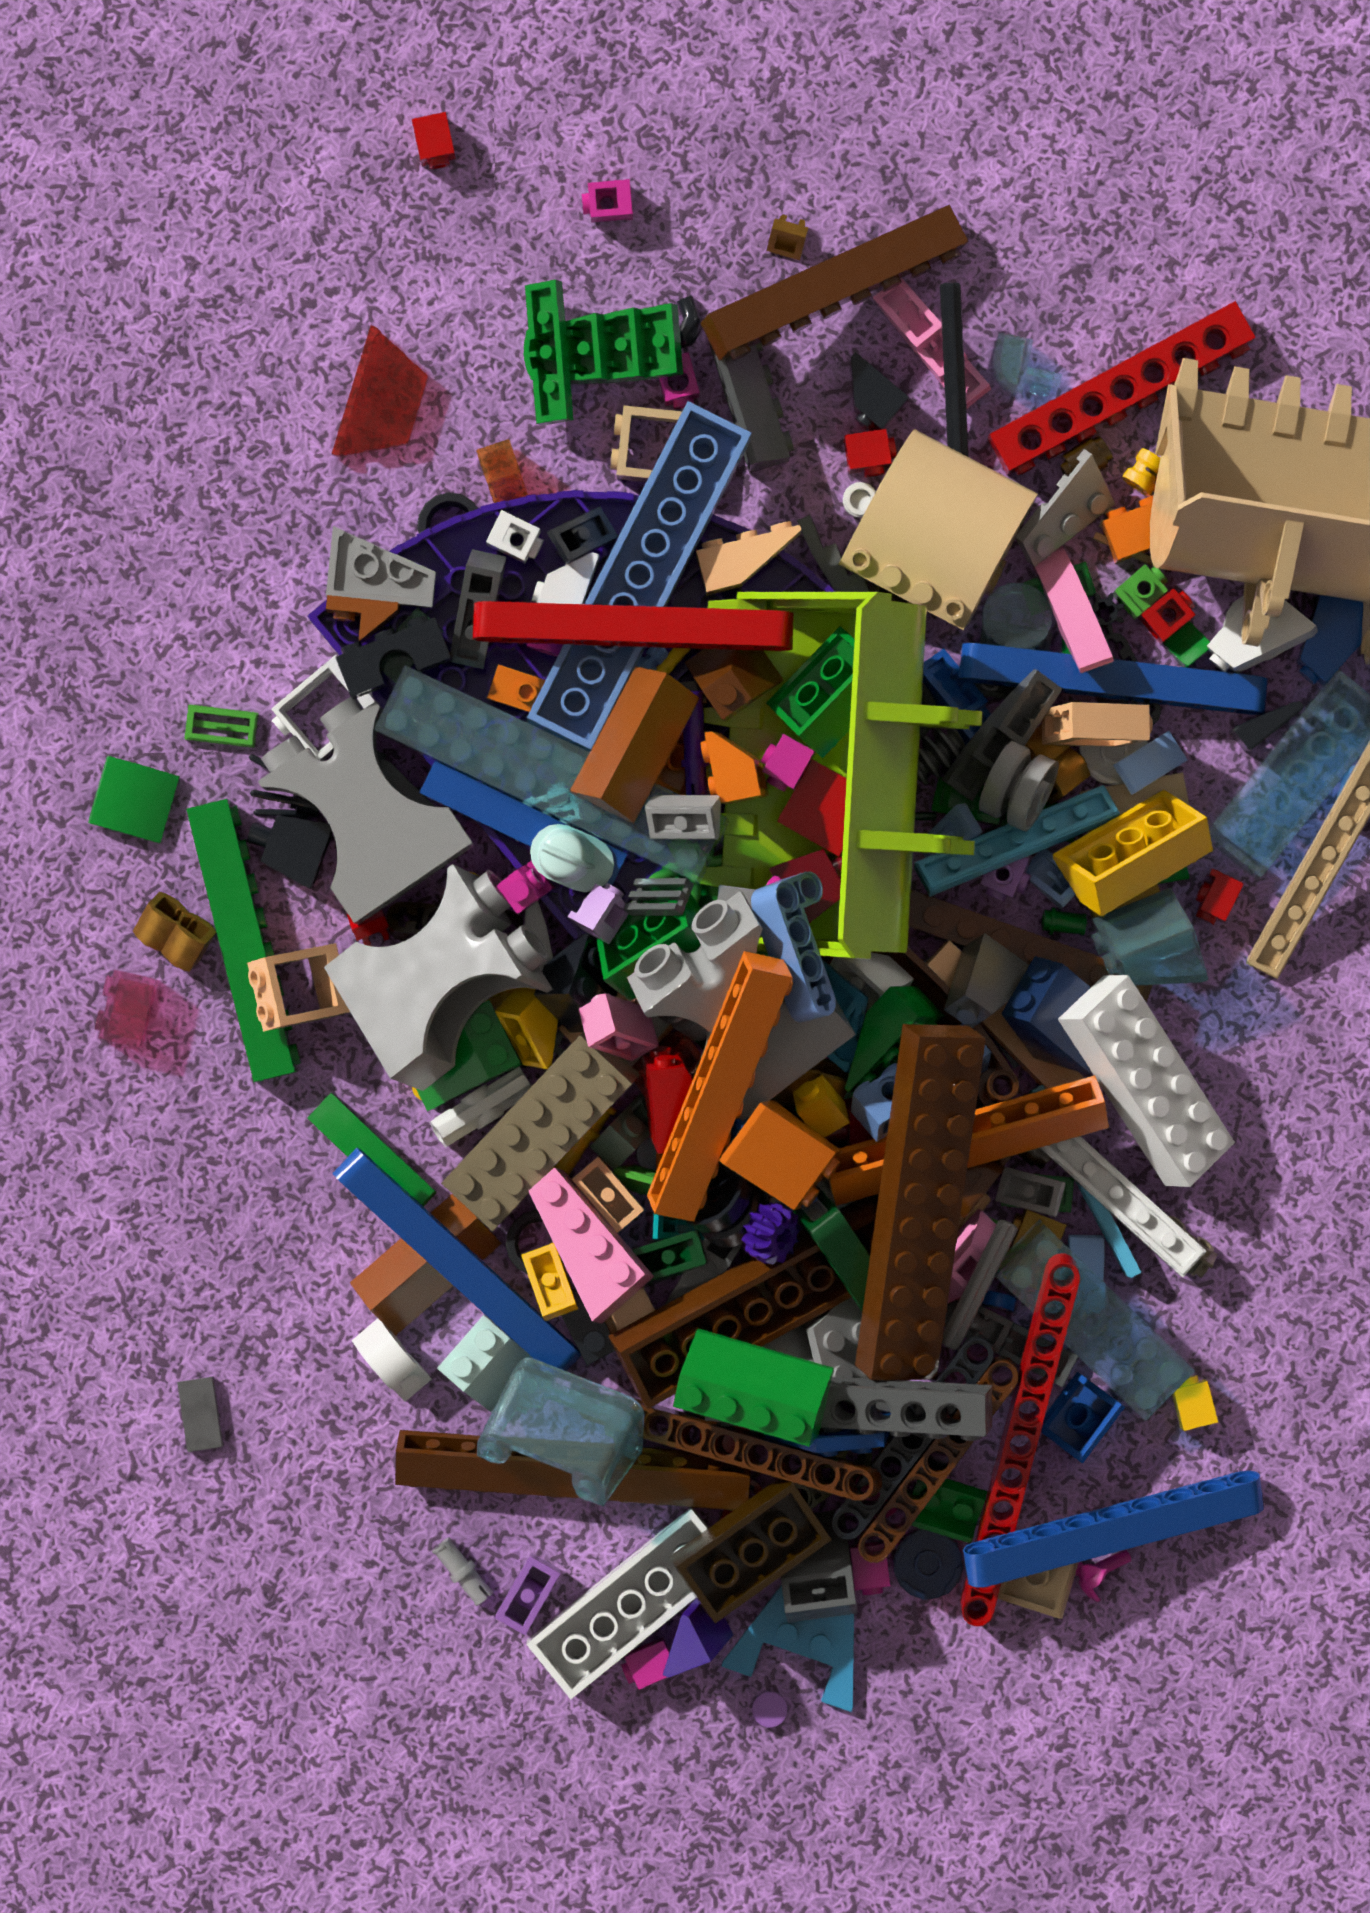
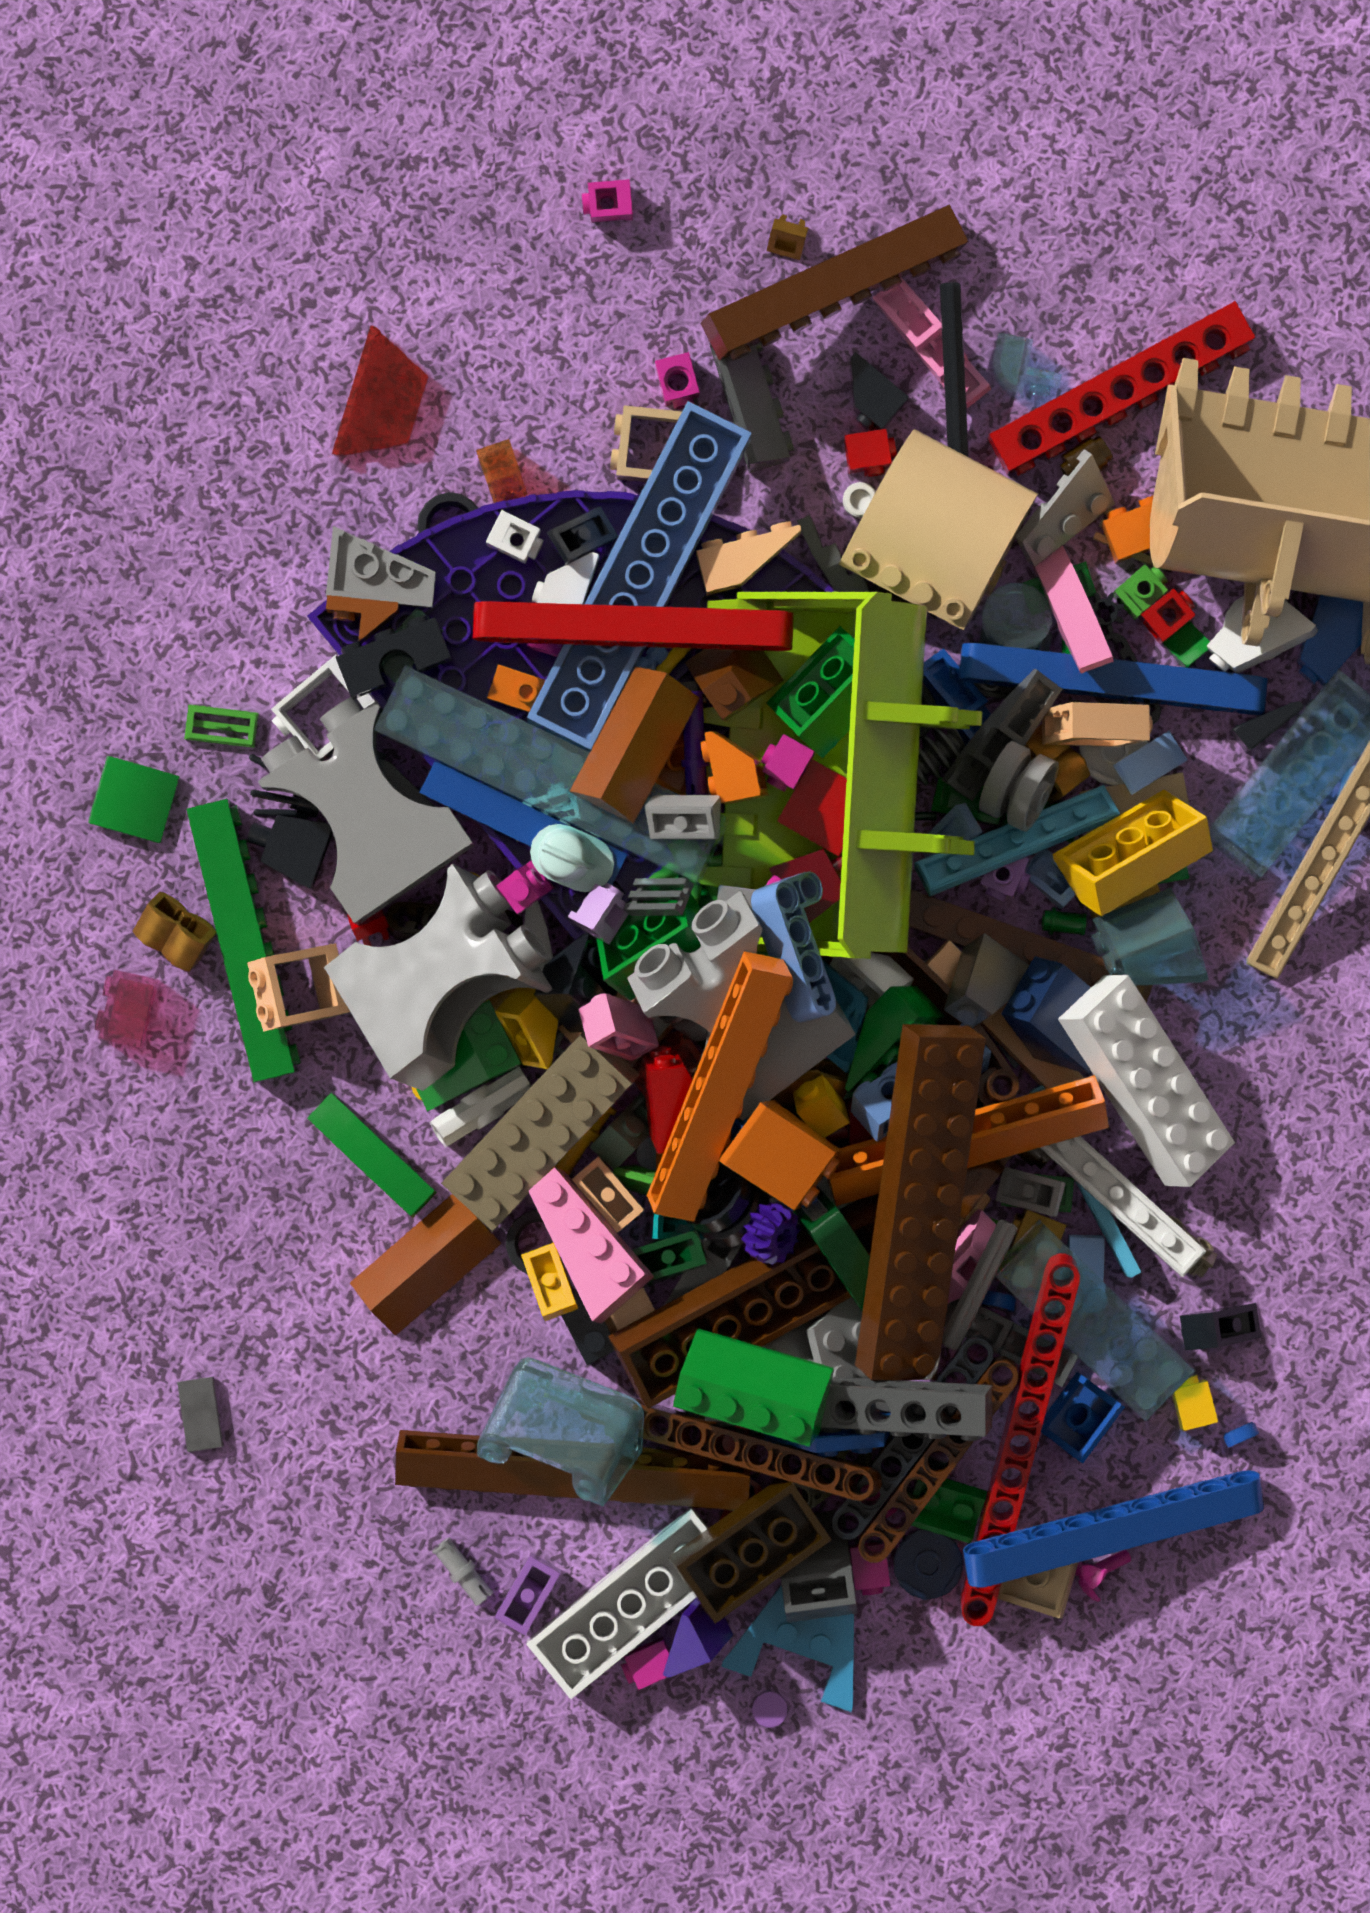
blue beam [332,1147,582,1380] -> none
white brick [352,1319,432,1402] -> none
red brick [412,112,456,169] -> none
light aqua slope [437,1314,536,1413] -> none
dark grey slope [450,549,507,669] -> none
green slope [523,280,683,425] -> none
black arm [677,296,702,349] -> none
yellow wheel [1122,448,1160,497] -> none
red brick [1195,868,1244,925] -> none
none -> black slope [1180,1303,1261,1351]
none -> blue tile [1223,1421,1260,1448]

